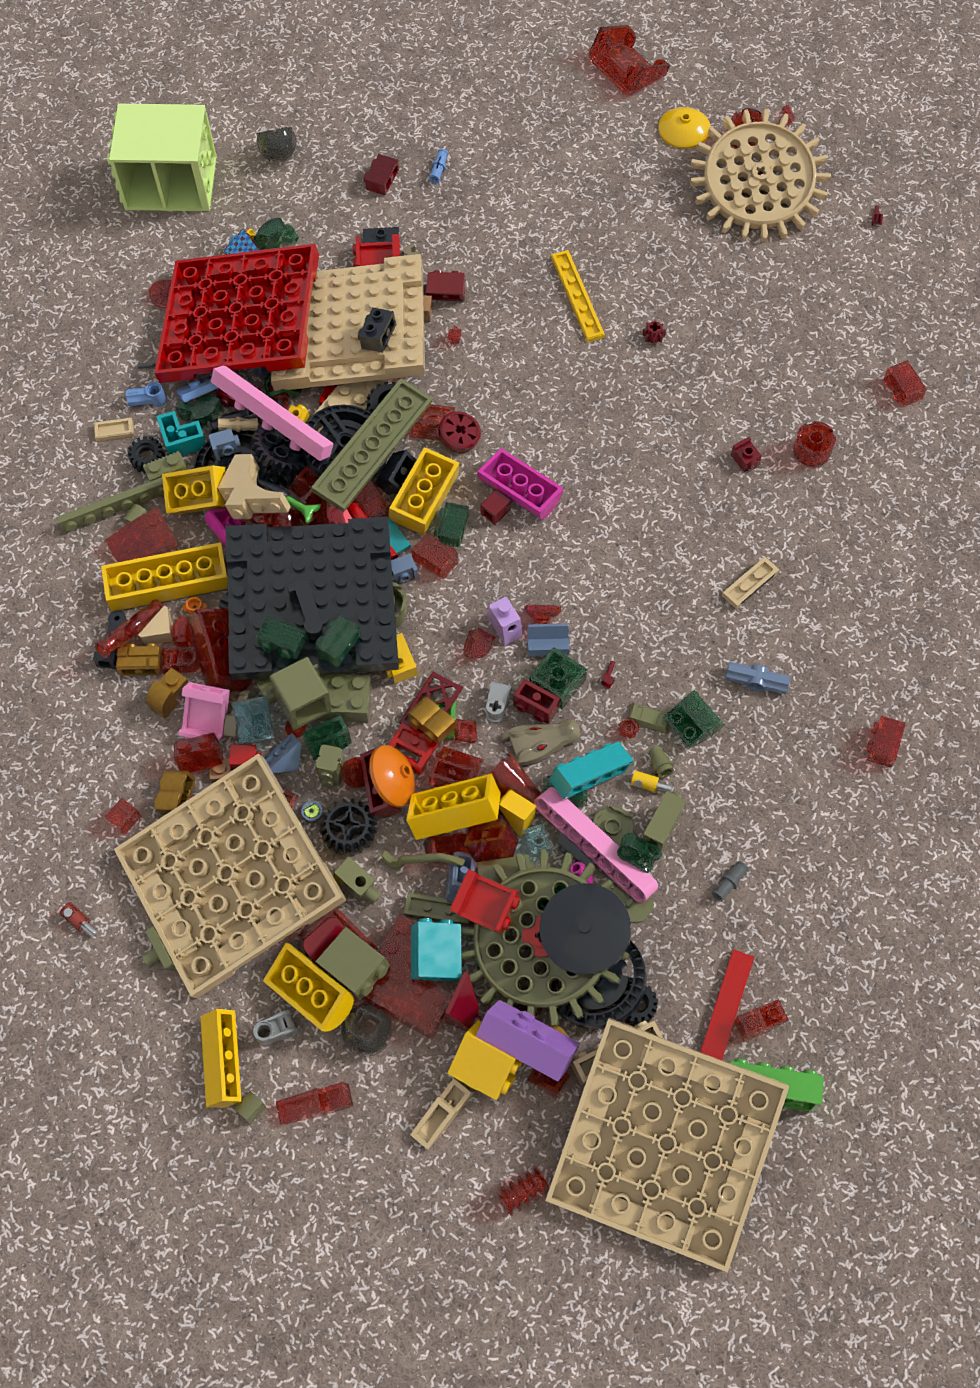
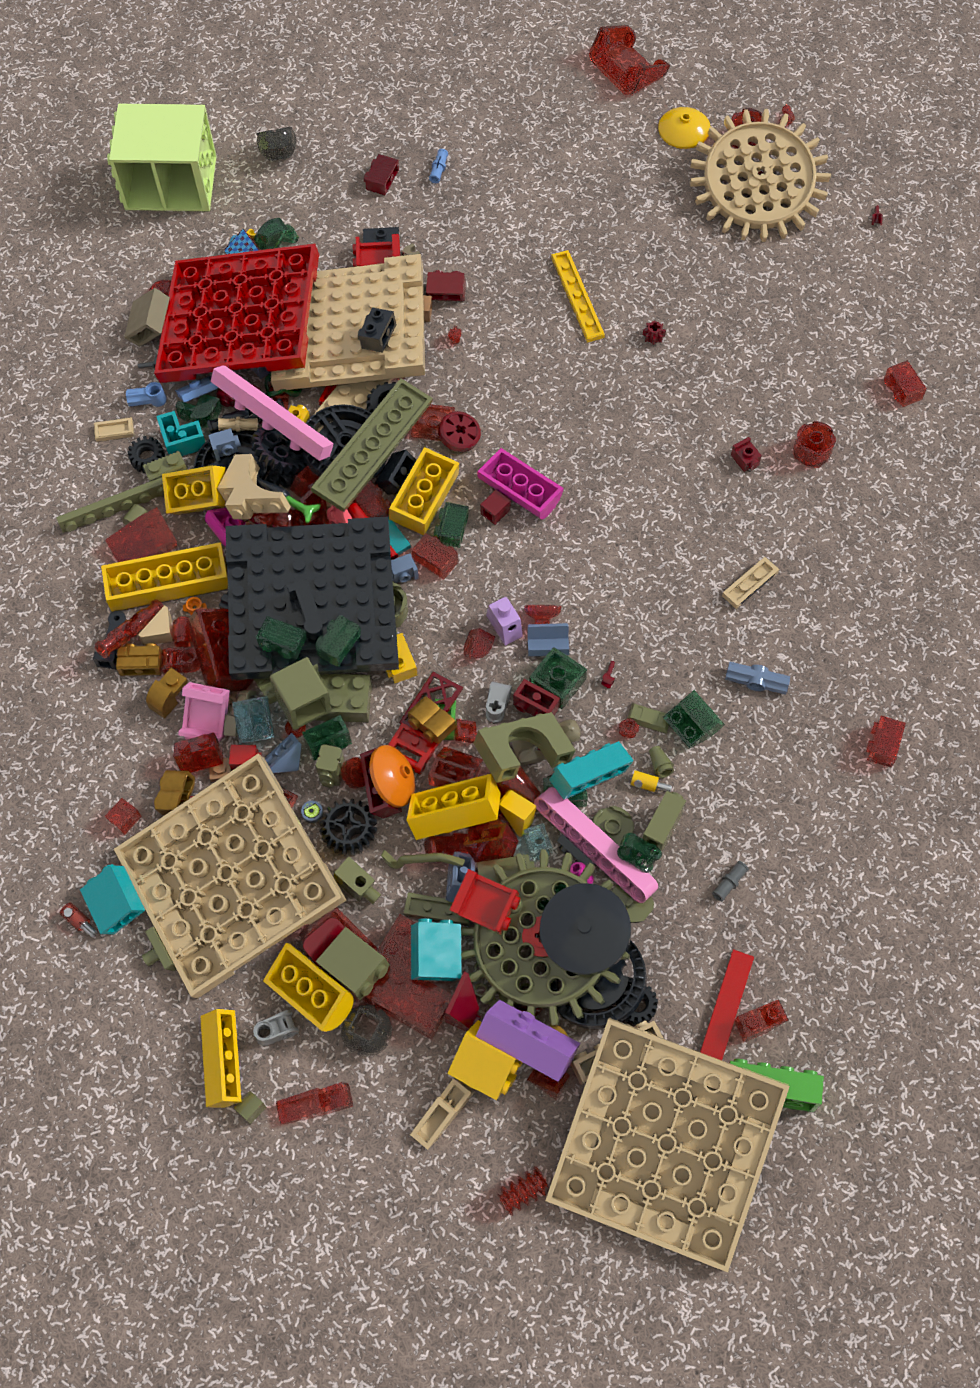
none -> teal brick [80,864,145,934]
none -> dark tan brick [124,288,170,347]
none -> olive arch [473,712,576,783]

